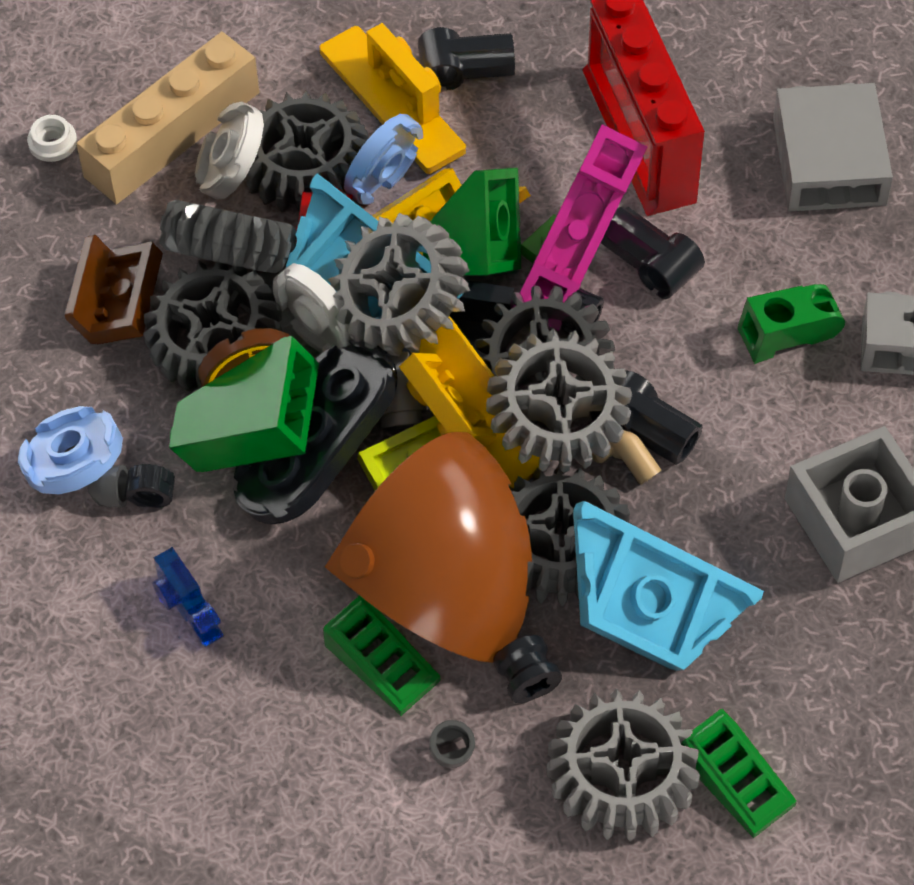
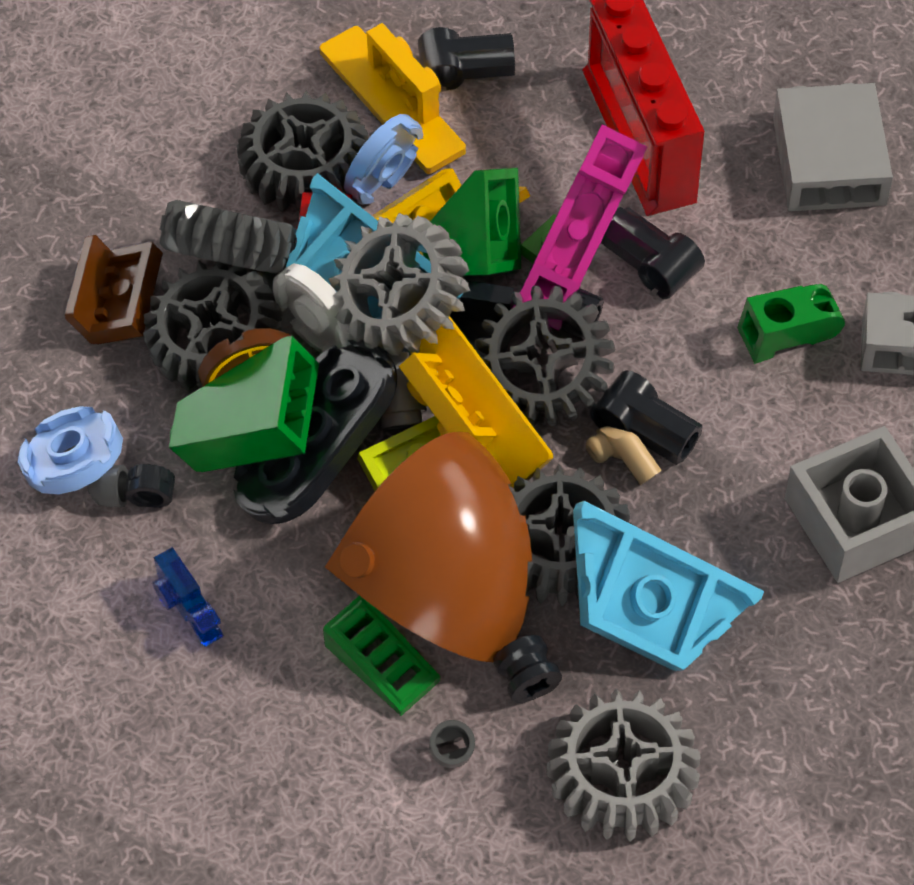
white plate [27,115,77,162] -> none
tan brick [76,31,260,205] -> none
white tile [195,101,264,199] -> none
light grey gear [486,328,632,474] -> none
green slope [681,709,797,838] -> none

